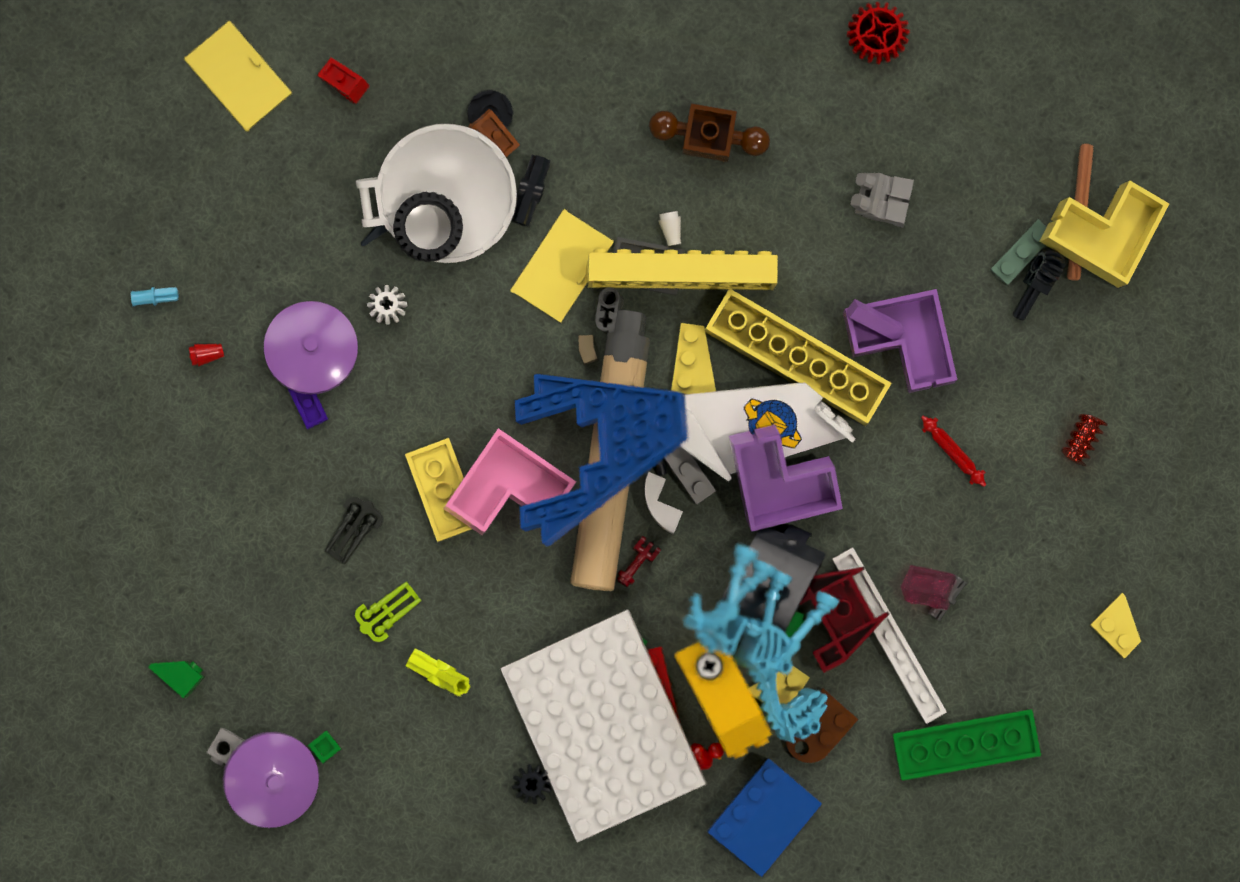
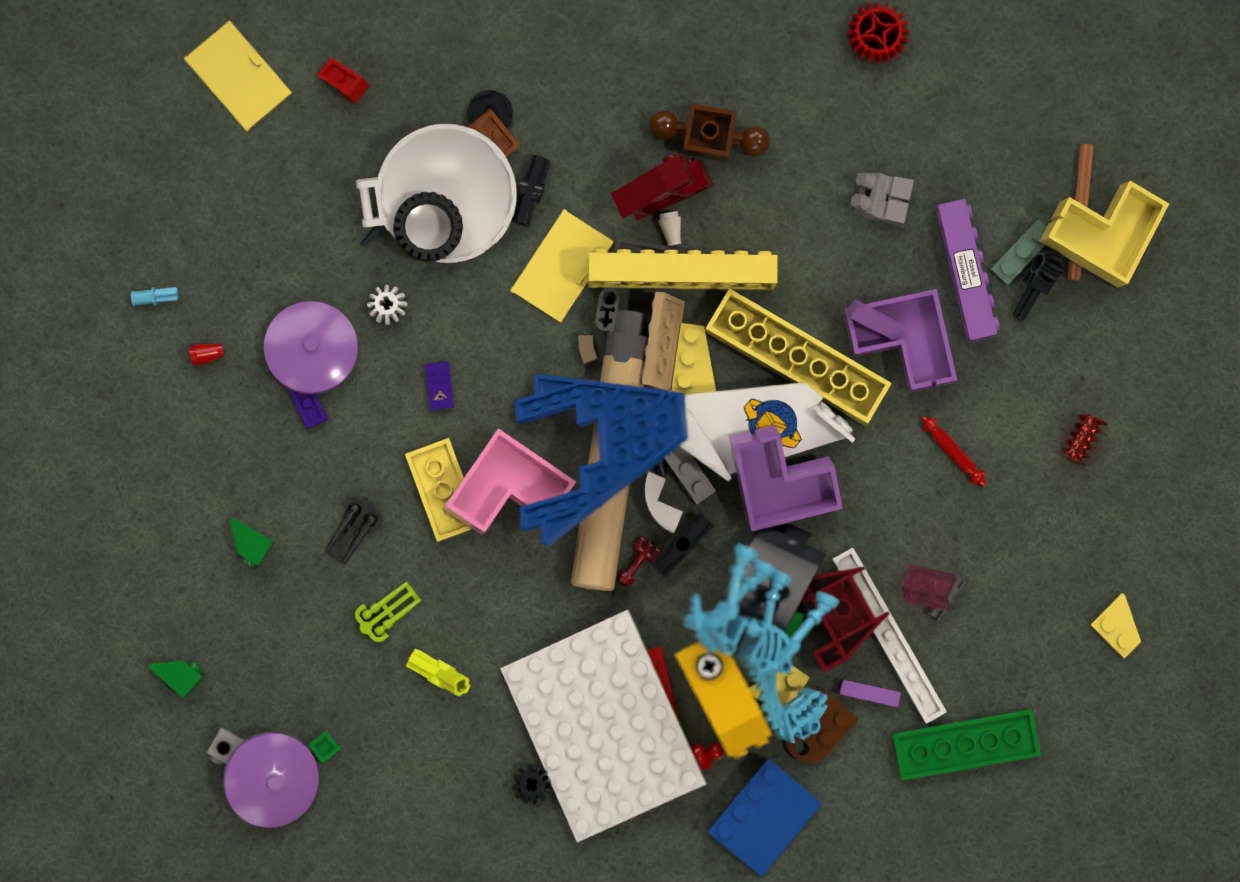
none -> green slope [230,517,275,567]
none -> dark purple tile [425,361,454,411]
none -> dark red wedge [611,154,714,221]
none -> tan plate [641,292,685,391]
none -> black piece [651,512,714,578]
none -> medium lavender piece [839,680,901,707]
none -> medium lavender brick [936,199,1000,343]

